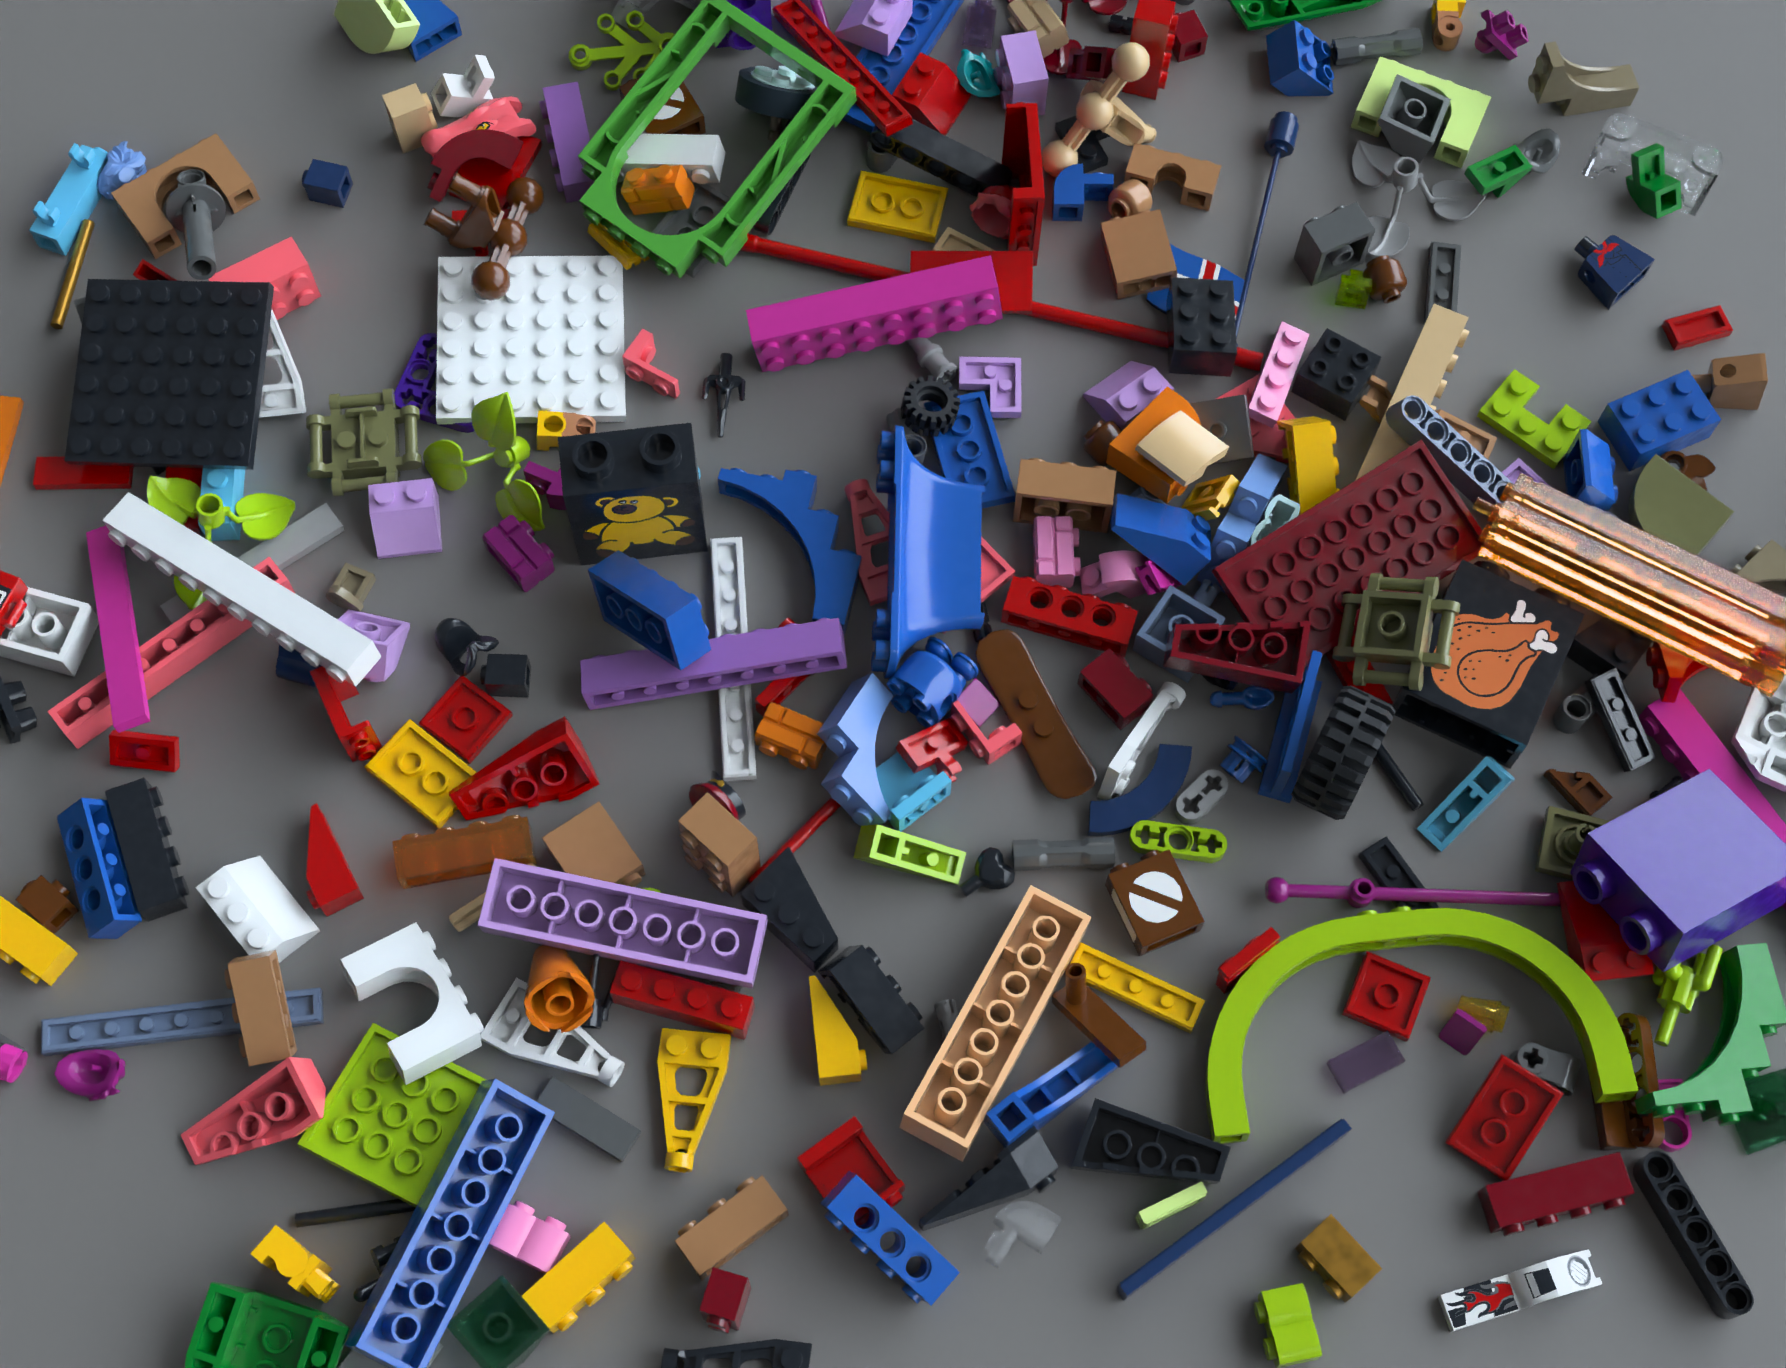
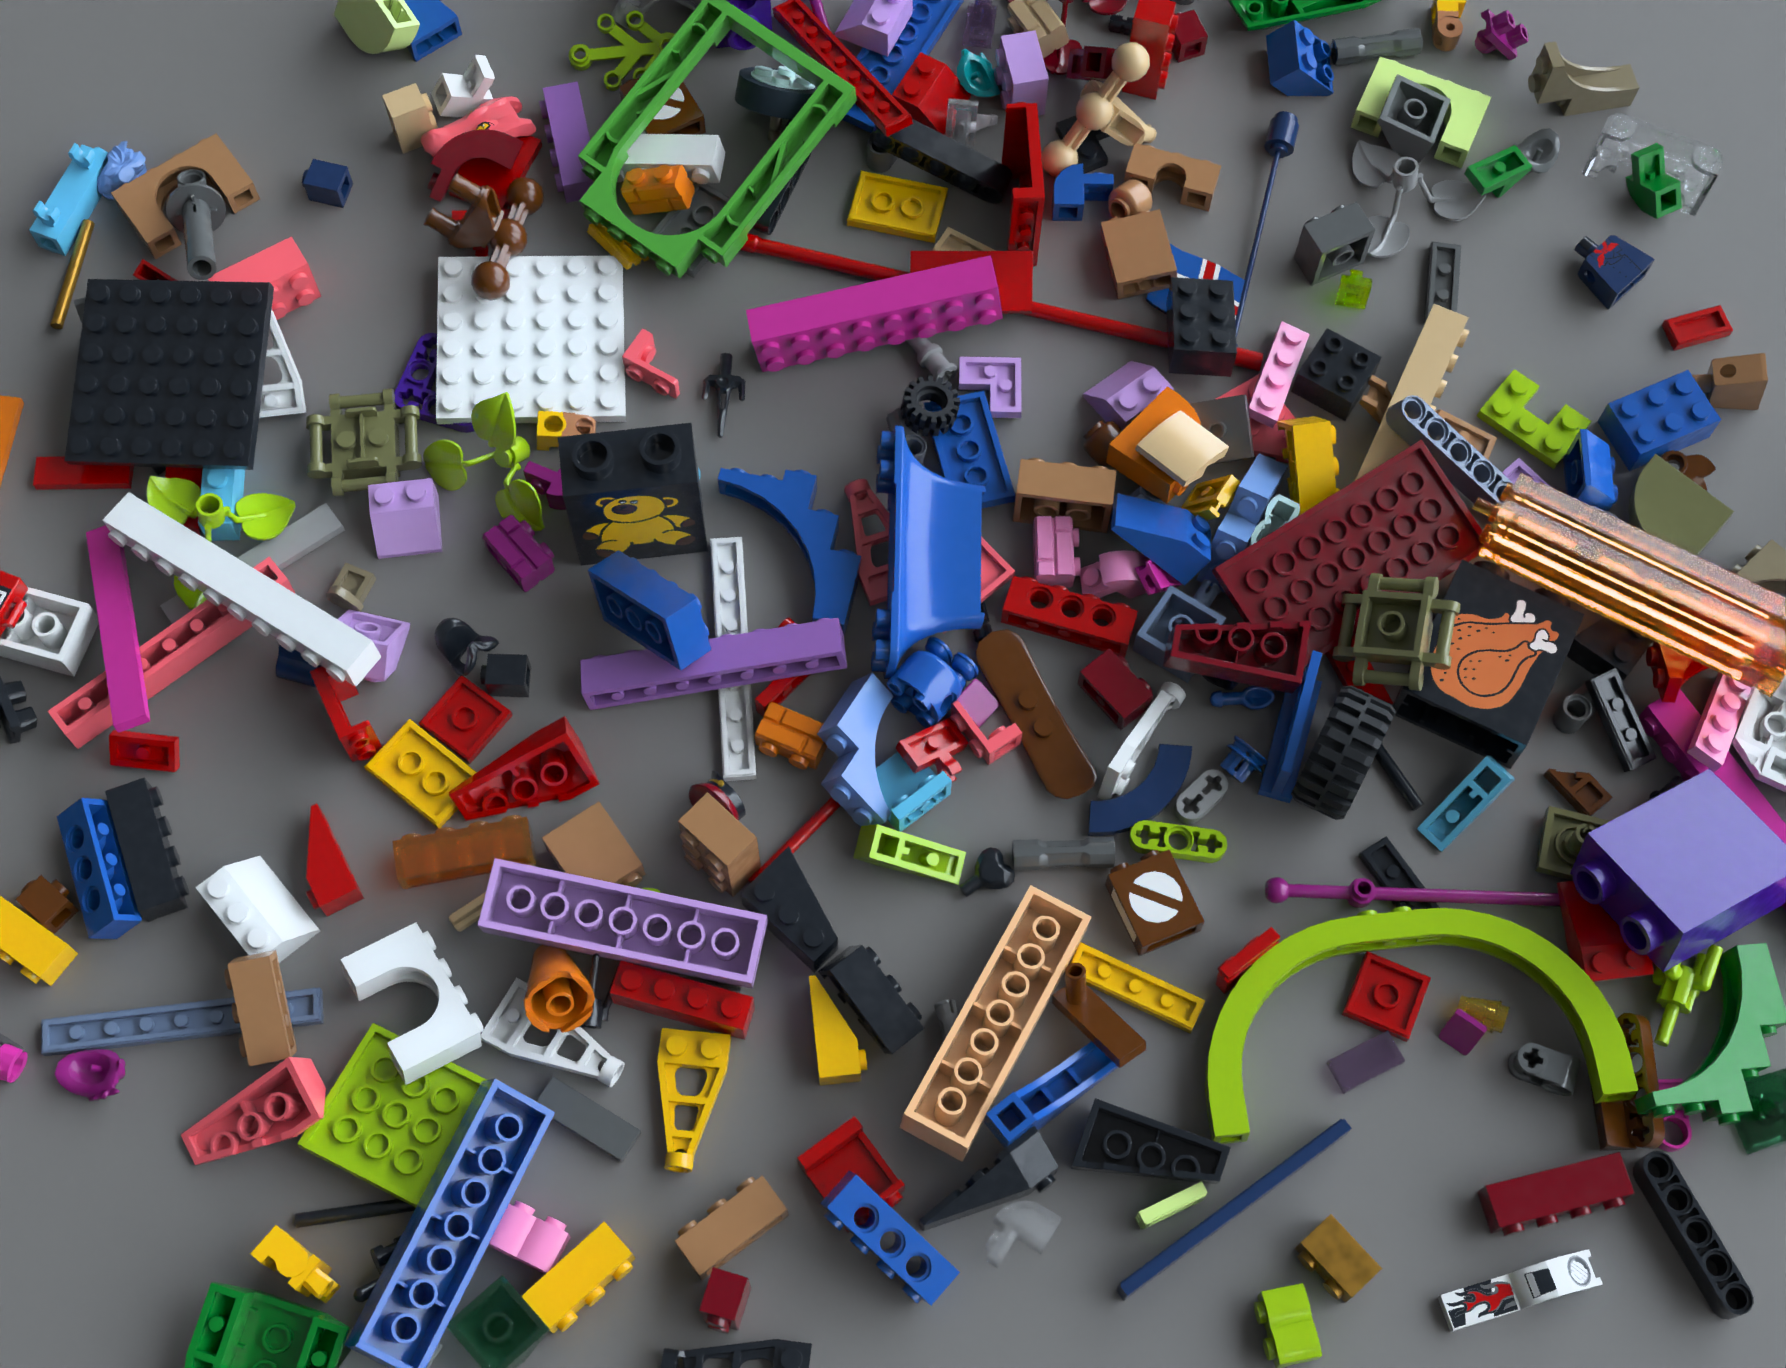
coral hair [969,185,1015,239] -> none
reddish brown head [1362,255,1407,303] -> none
red tile [1445,1053,1564,1181] -> none
none -> clear piece [945,98,998,150]
none -> bright pink plate [1687,665,1753,772]

